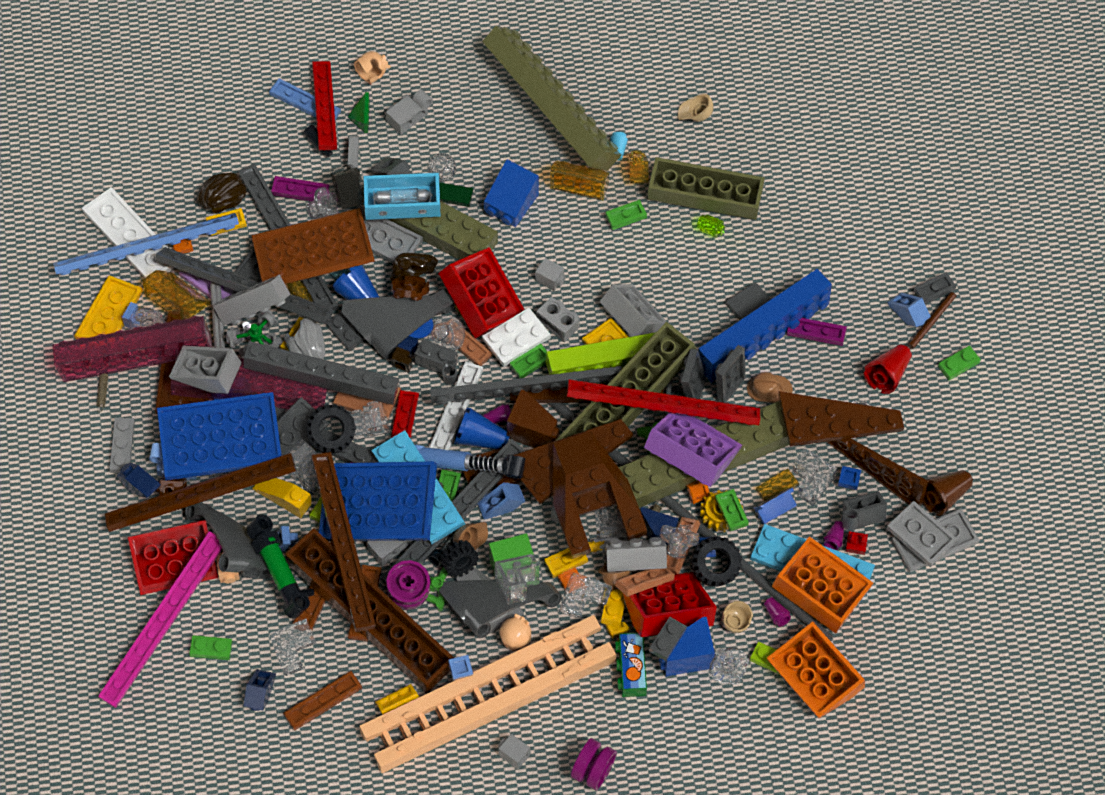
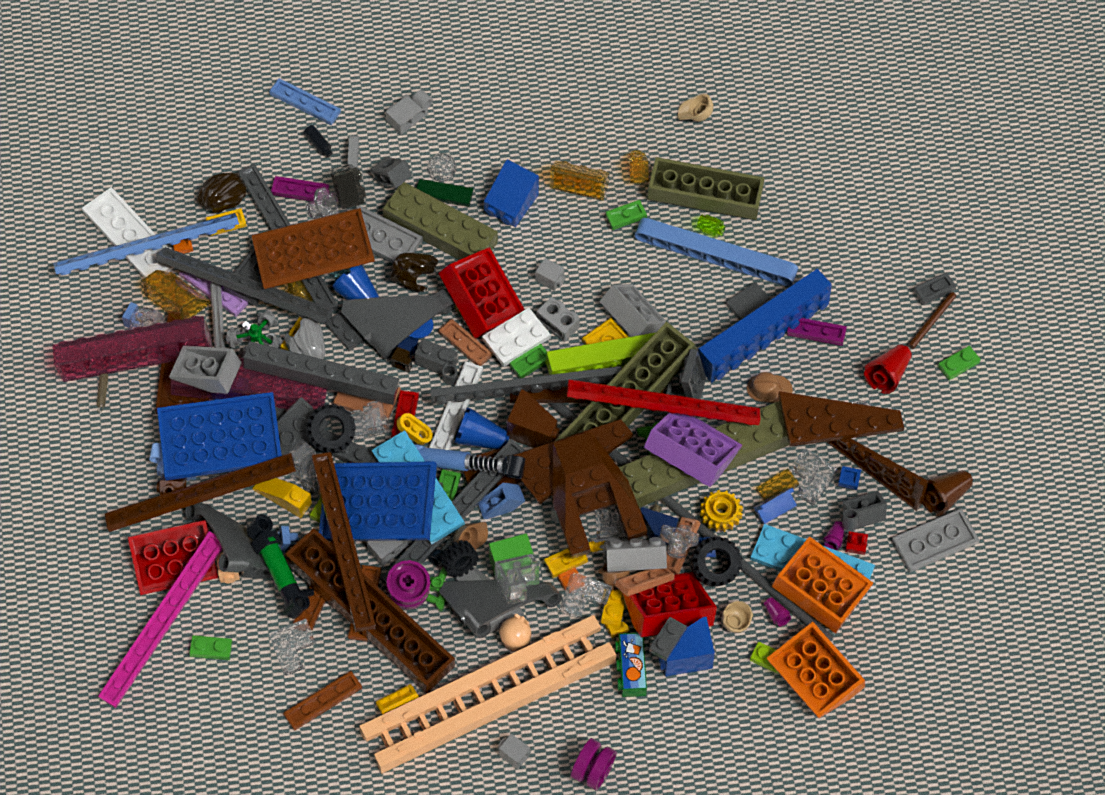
yellow tile [74,275,143,352] -> none
light grey plate [109,418,135,473] -> none
dark blue slope [116,463,161,498] -> none
light grey brick [213,274,290,326] -> none
dark blue slope [243,669,276,711] -> none
red tile [312,61,337,150] -> none
green slope [348,92,370,133] -> none
light nougat helmet [354,51,391,85] -> none
medium azure piece [364,173,441,220] -> none
reddish brown plate [391,276,429,301] -> none
clear plate [428,315,465,351] -> none
medium blue tile [448,655,473,680] -> none
olive brick [482,26,621,171] -> none
magenta cone [484,404,511,424] -> none
medium azure cone [610,132,628,161] -> none
orange tile [686,480,710,504] -> none
clear plate [709,647,749,684] -> none
dark grey plate [715,345,746,403] -> none
bright green plate [715,489,749,532] -> none
medium blue slope [887,292,931,327] -> none
light grey plate [887,501,957,567] -> none
none -> yellow plate [397,413,433,445]
none -> medium blue beam [634,218,798,286]

